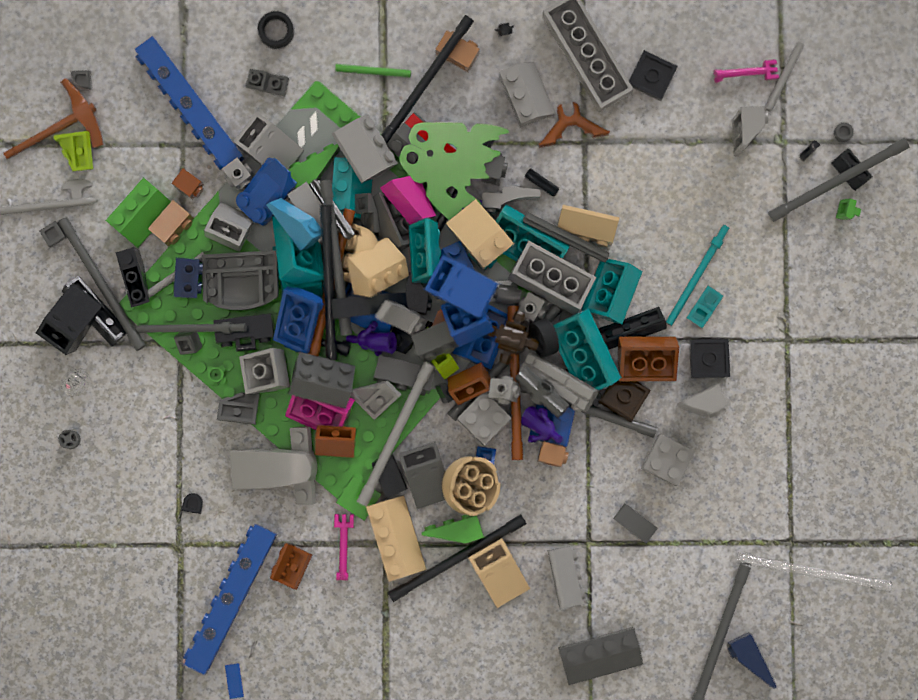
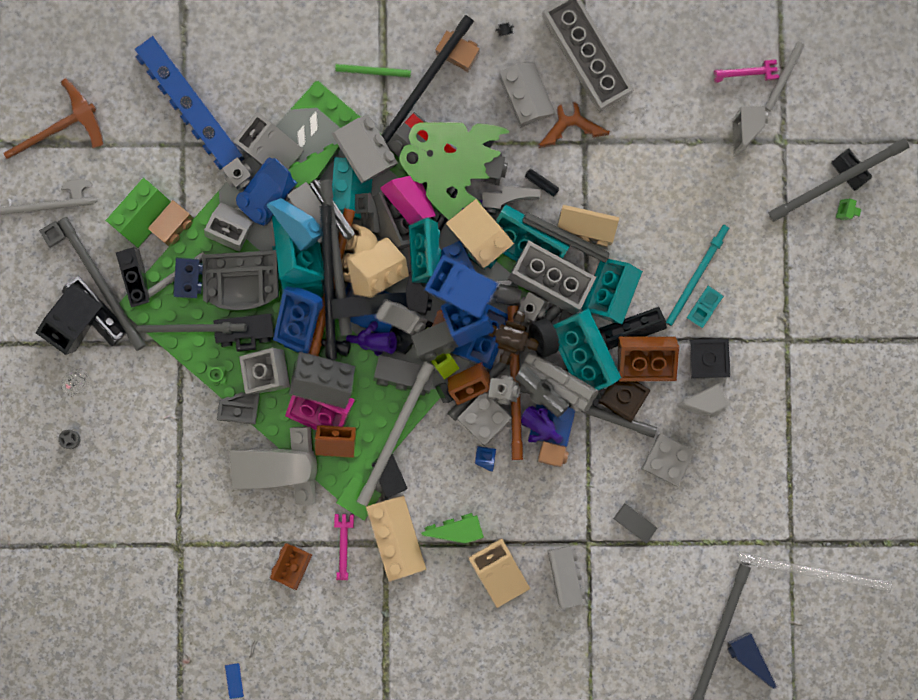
lime wing [53,131,93,171] -> none
dark grey tile [71,70,92,90] -> none
dark orange brick [172,168,204,200] -> none
dark grey slope [174,332,202,355] -> none
black tile [181,493,203,514] -> none
blue piece [183,524,278,675] -> none
dark grey slope [245,69,289,97] -> none
black tyre [258,11,294,49] -> none
light grey wing [351,380,401,420] -> none
black piece [388,514,527,602] -> none
dark grey slope [399,442,445,509] -> none
tan cylinder [442,456,500,516] -> none
dark grey slope [558,627,643,685] -> none
black plate [629,50,678,101] -> none
black tile [799,141,820,161] -> none
dark grey tile [834,122,854,142] -> none

